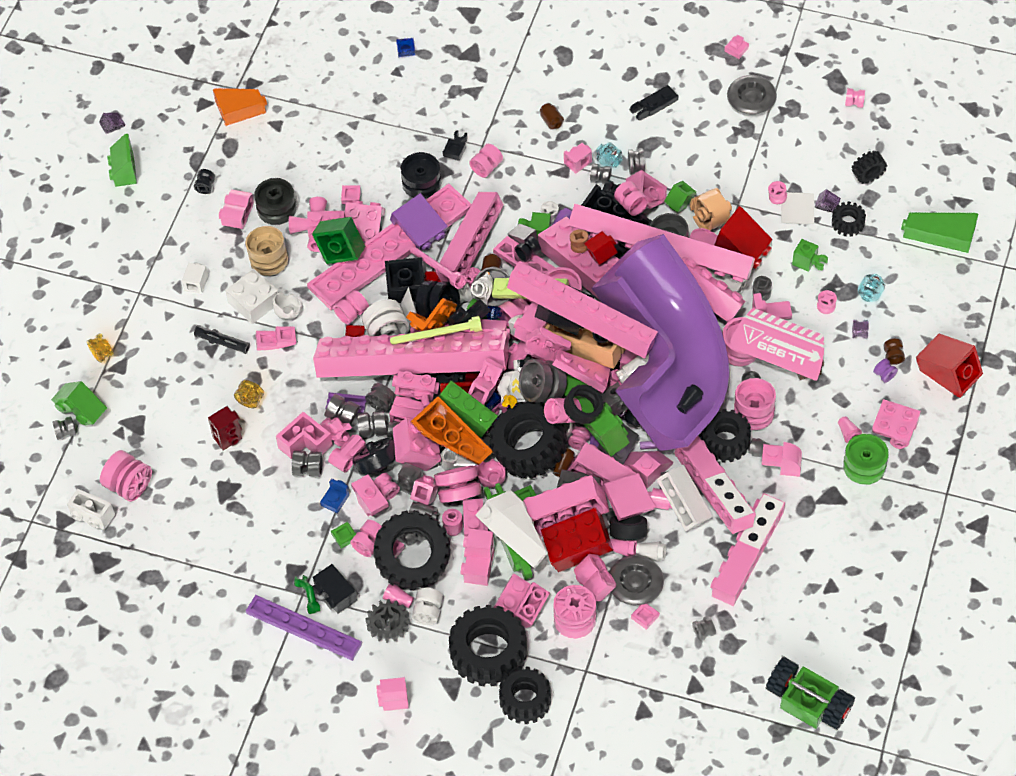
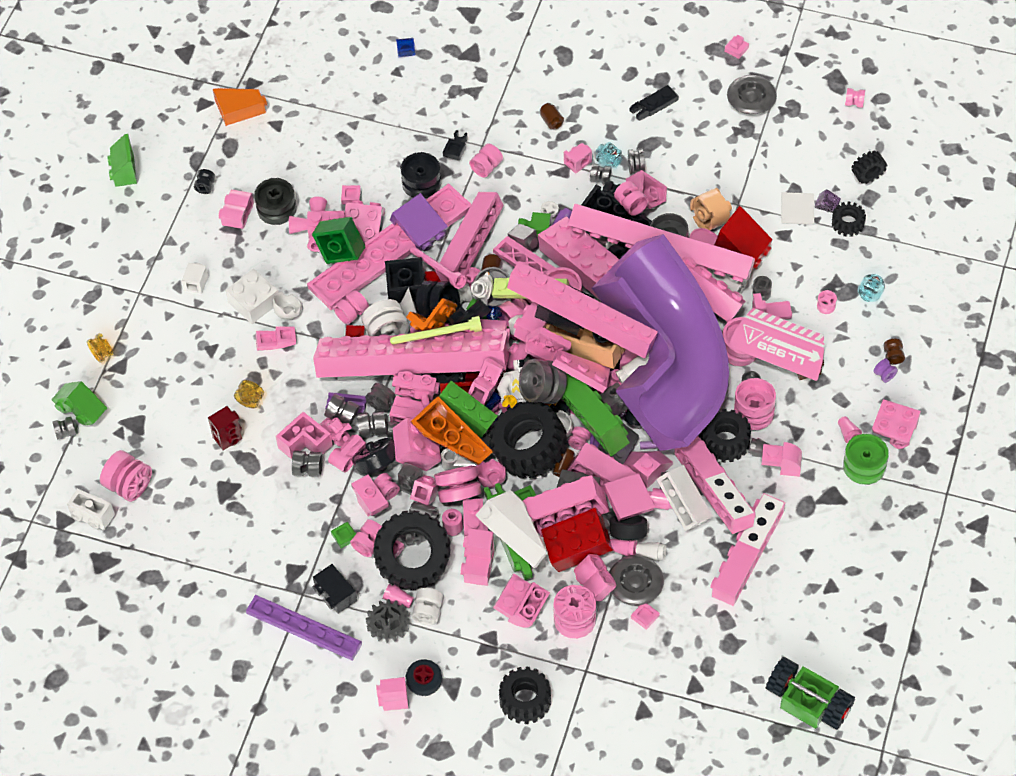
clear purple slope [99,113,126,134] -> none
black pin [194,325,250,354] -> none
tan wheel [245,226,289,276] -> none
green arm [294,575,320,614] -> none
blue bracket [320,478,349,514] -> none
black tyre [449,605,527,687] -> none
black wheel [515,236,541,262] -> none
bright pink wheel [544,398,582,424] -> none
black tyre [564,384,604,424] -> none
nougat wheel [570,229,588,253] -> none
red brick [584,231,618,265] -> none
bright green brick [664,180,697,212] -> none
black cone [676,384,704,414] -> none
flat silver wheel [692,616,716,641] -> none
bright pink wheel [768,181,787,204] -> none
bright green brick [792,239,828,272] -> none
clear purple wheel [852,319,869,339] -> none
bright green slope [901,212,979,253] -> none
slope [916,333,983,398] -> none
none -> black wheel [405,659,442,696]

